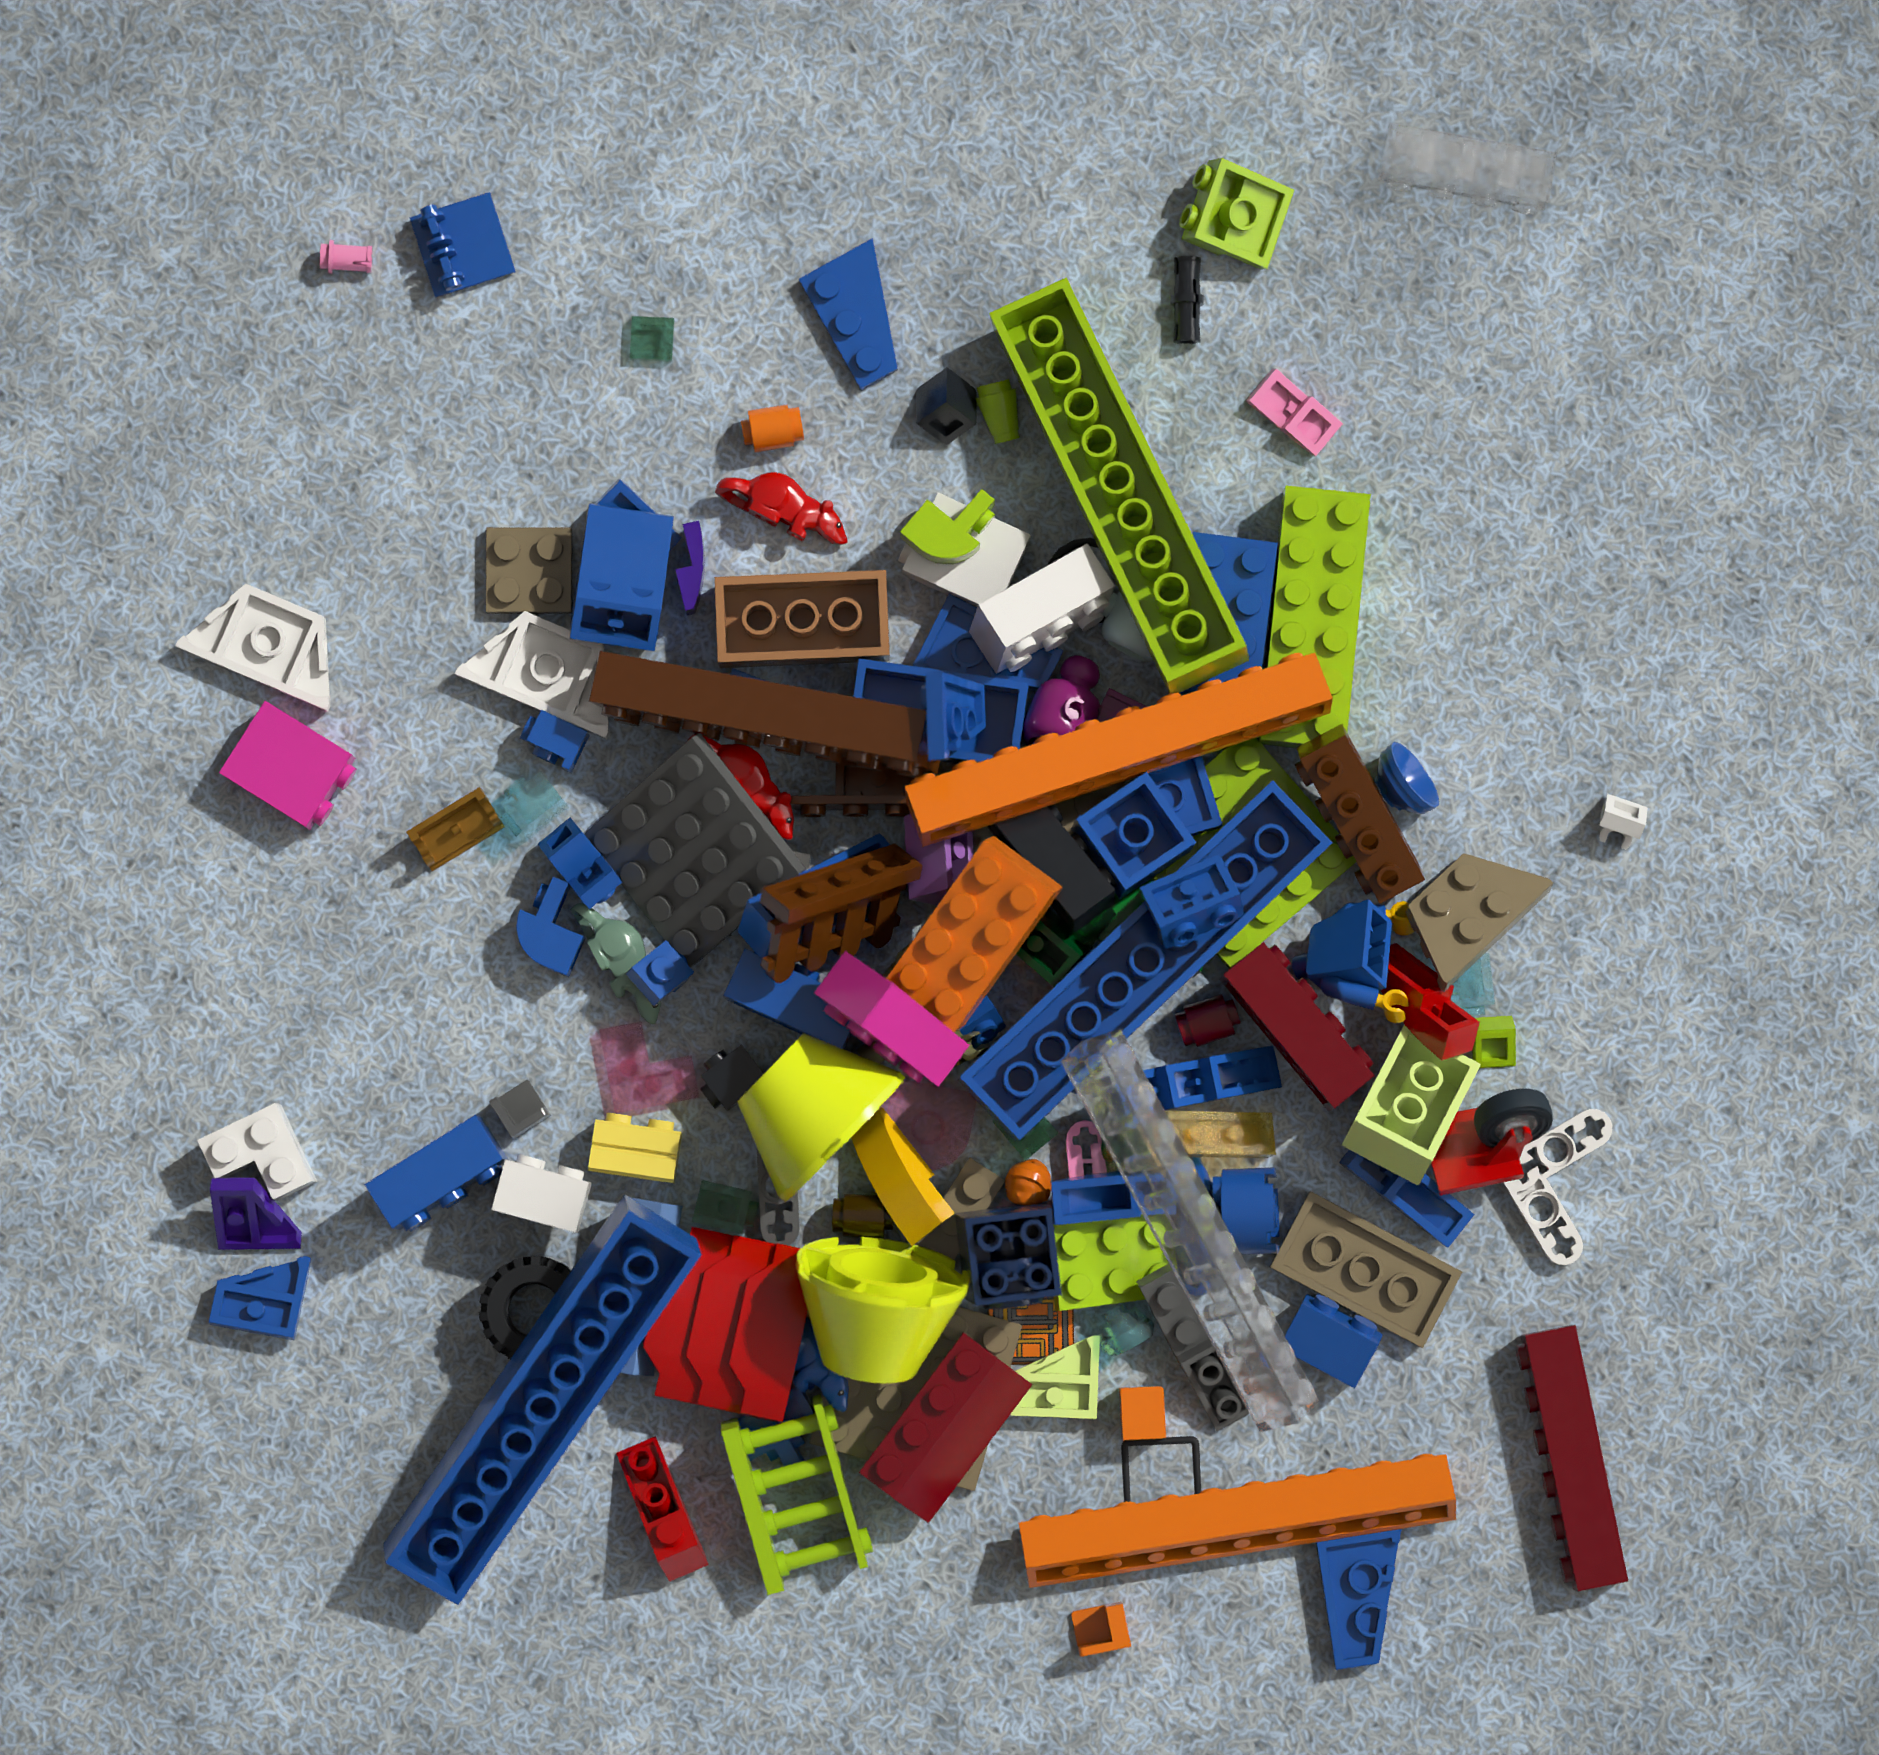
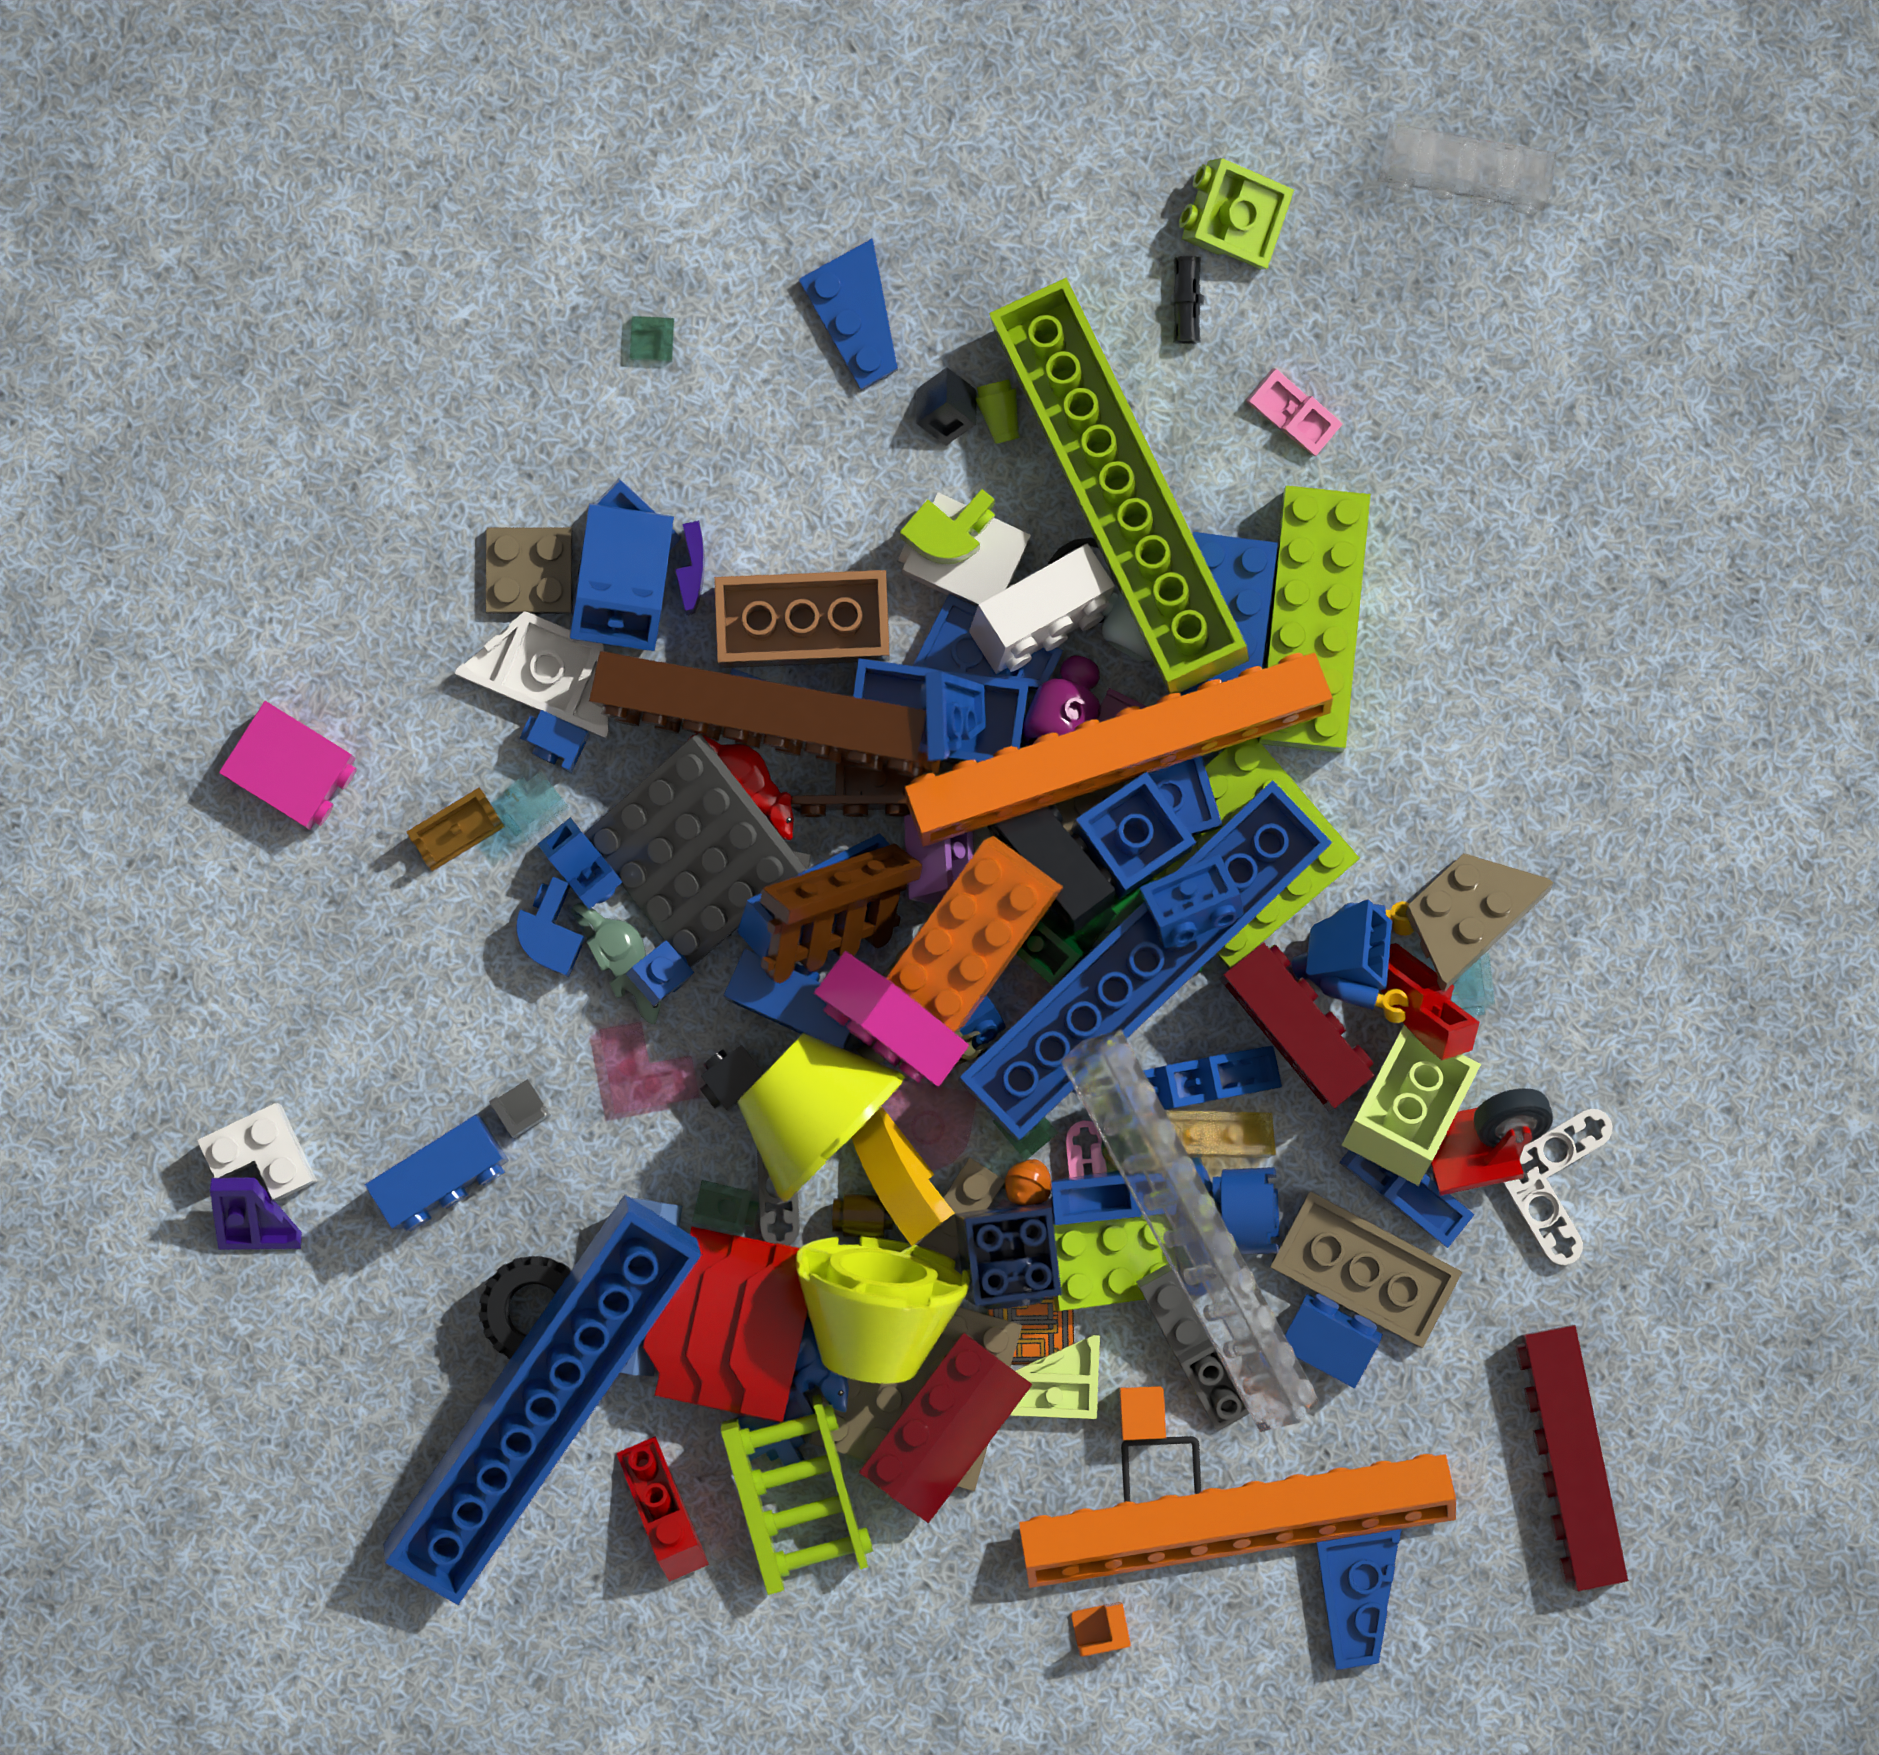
white wing [175,583,331,712] -> none
blue wing [209,1256,312,1341] -> none
bright pink pin [320,240,372,274] -> none
blue hinge [410,192,516,298] -> none
white brick [491,1154,592,1233] -> none
light yellow brick [588,1113,682,1184] -> none
red animal [715,472,848,545] -> none
orange brick [741,404,804,453] -> none
clear light blue cone [1098,1303,1155,1357] -> none
dark red brick [1175,994,1241,1047] -> none
reddish brown brick [1295,724,1425,904] -> none
blue piece [1375,742,1439,814] -> none
lime slope [1472,1016,1516,1068] -> none
white tile [1599,794,1648,850] -> none

